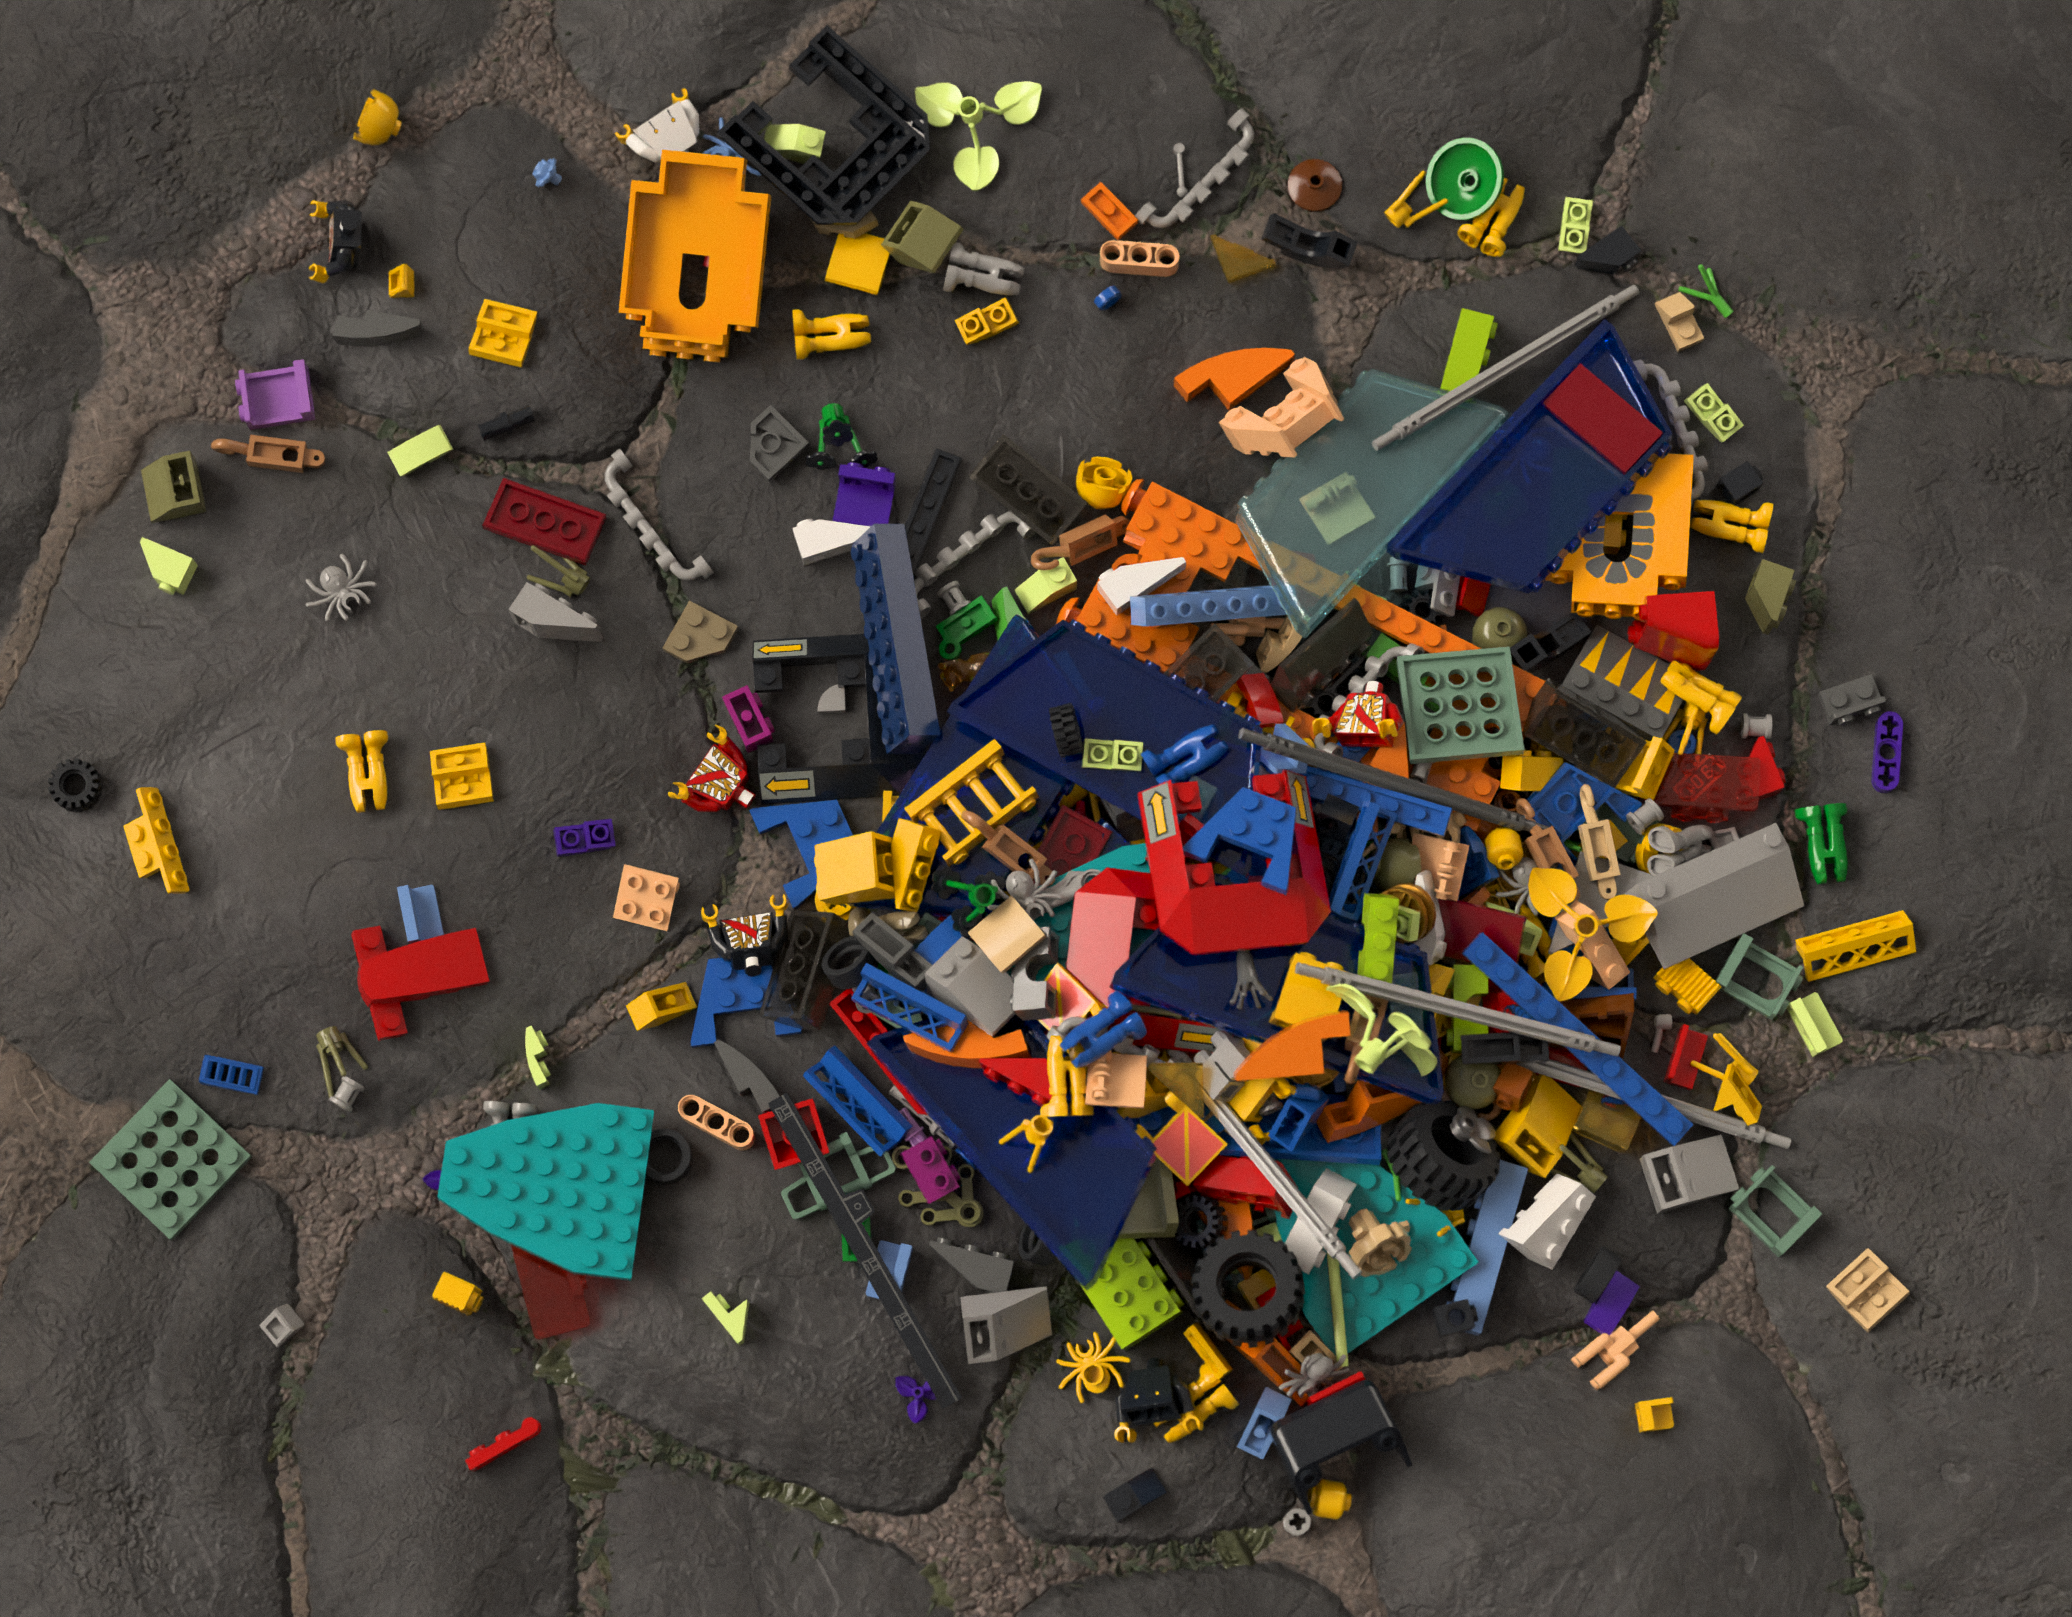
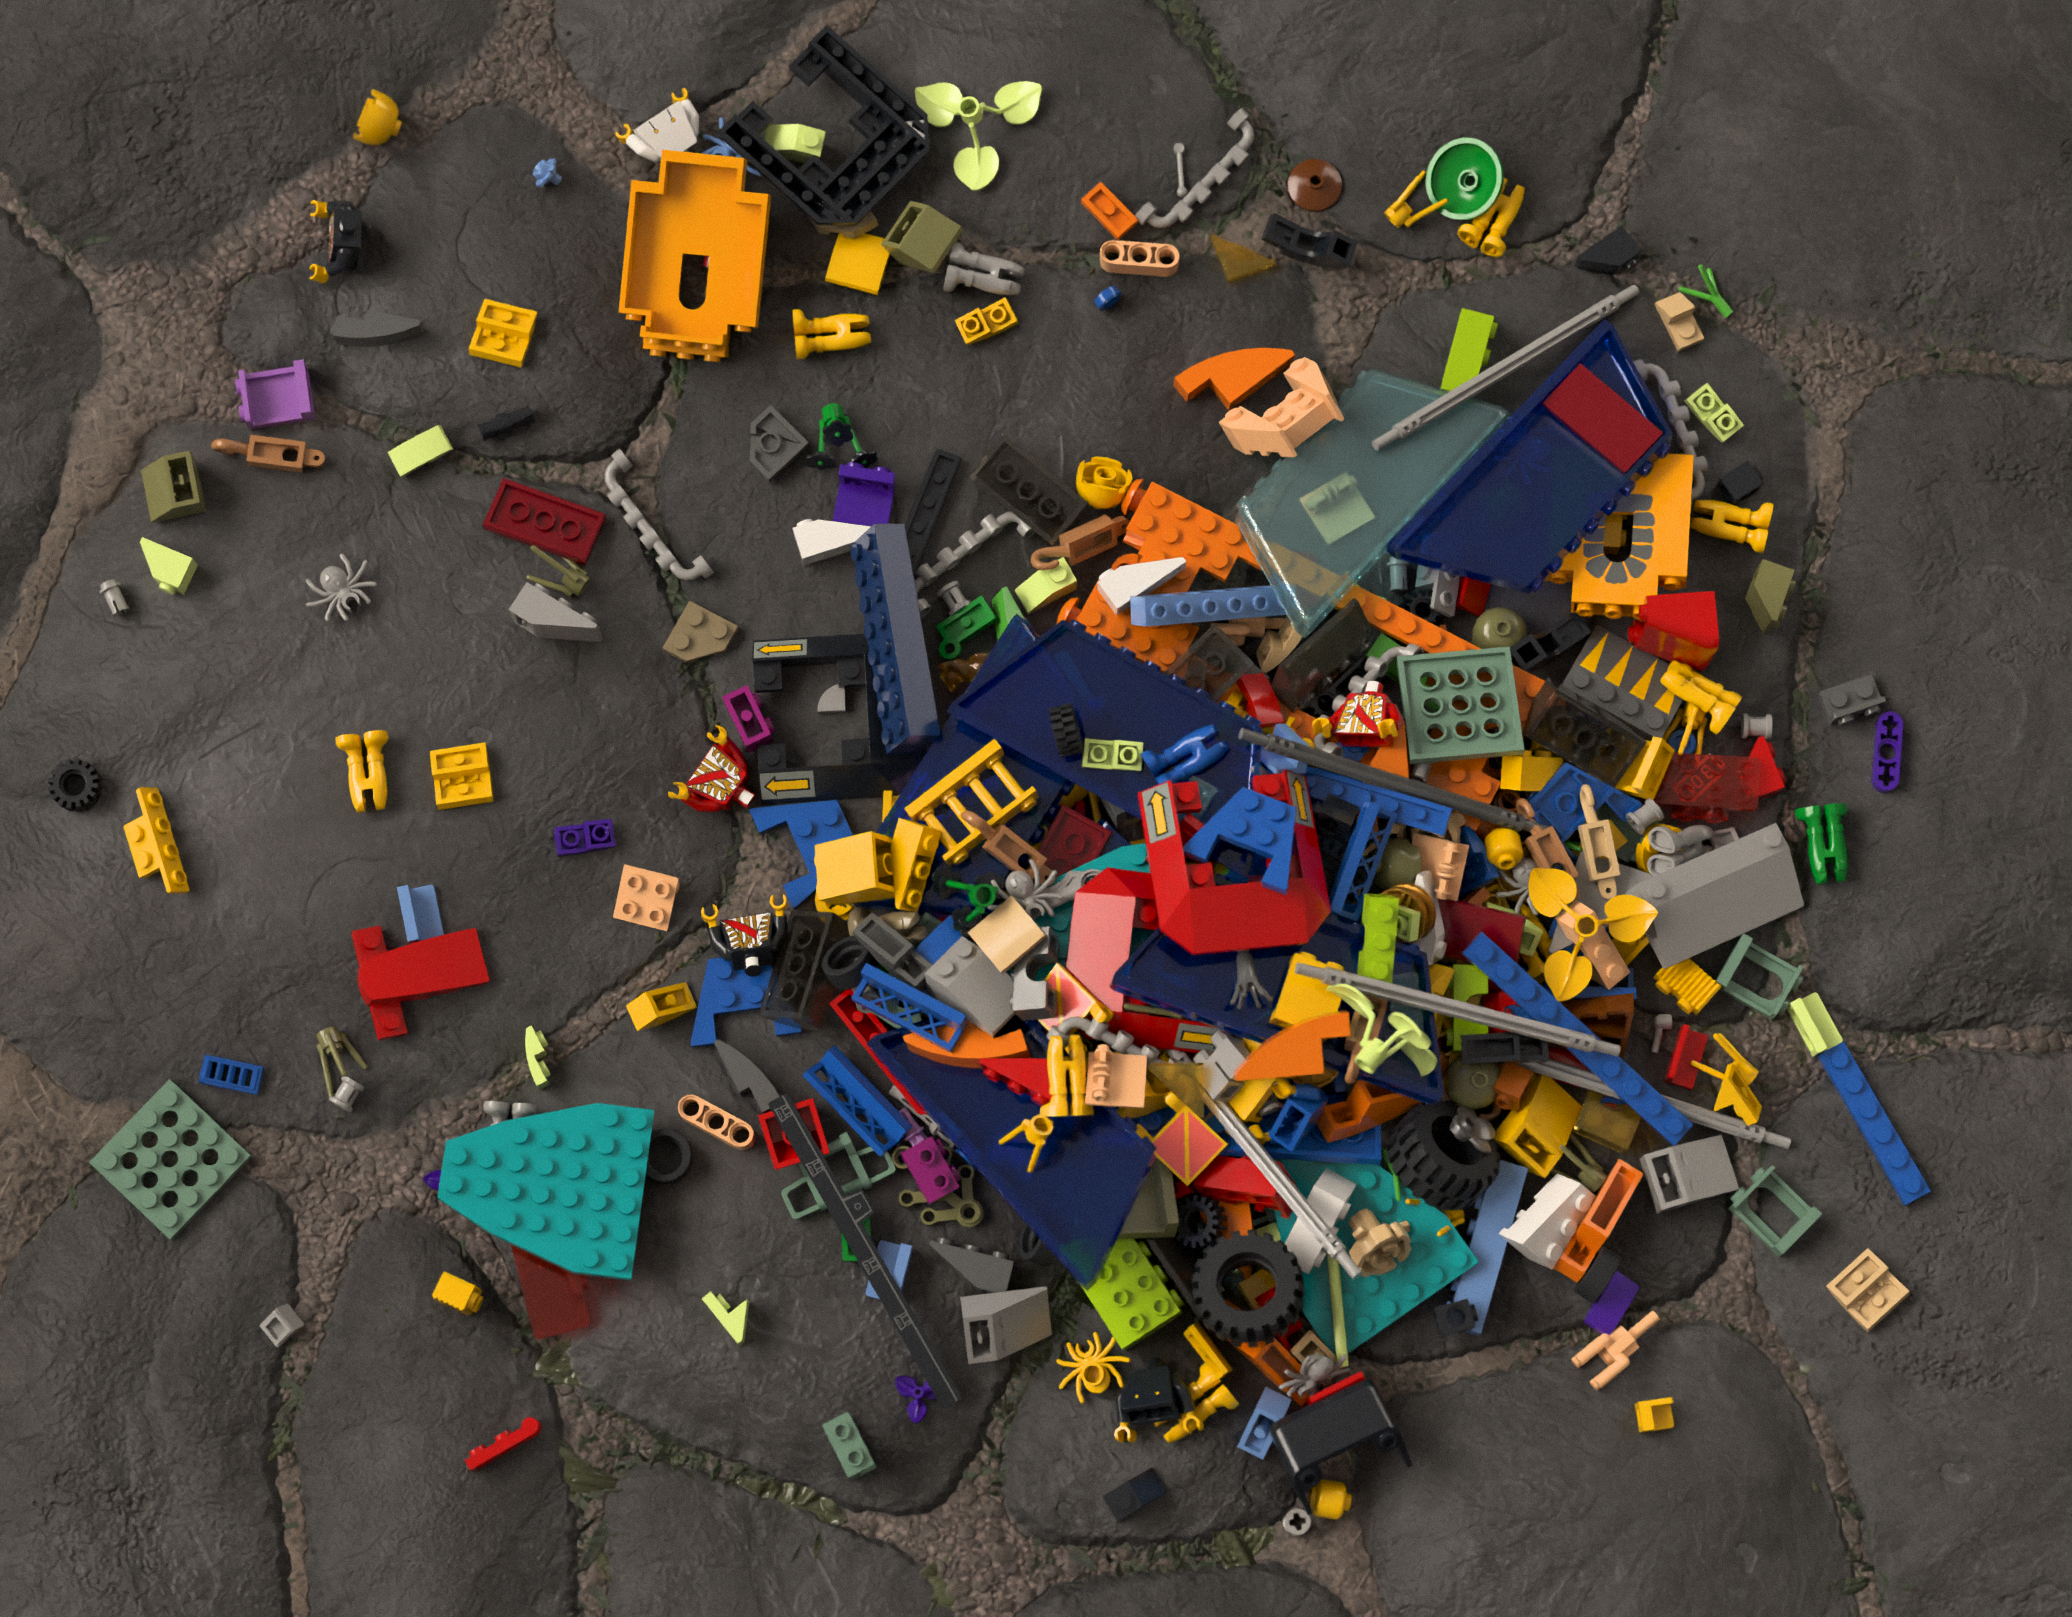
yellow slope [389,264,414,298] -> none
blue piece [1059,991,1147,1069] -> none
yellowish green slope [1558,197,1593,254] -> none
yellow fence [1795,910,1916,982] -> none
none -> light grey pin [100,579,129,616]
none -> sand green panel [822,1413,877,1481]
none -> orange slope [1554,1159,1644,1283]
none -> blue plate [1817,1041,1931,1206]

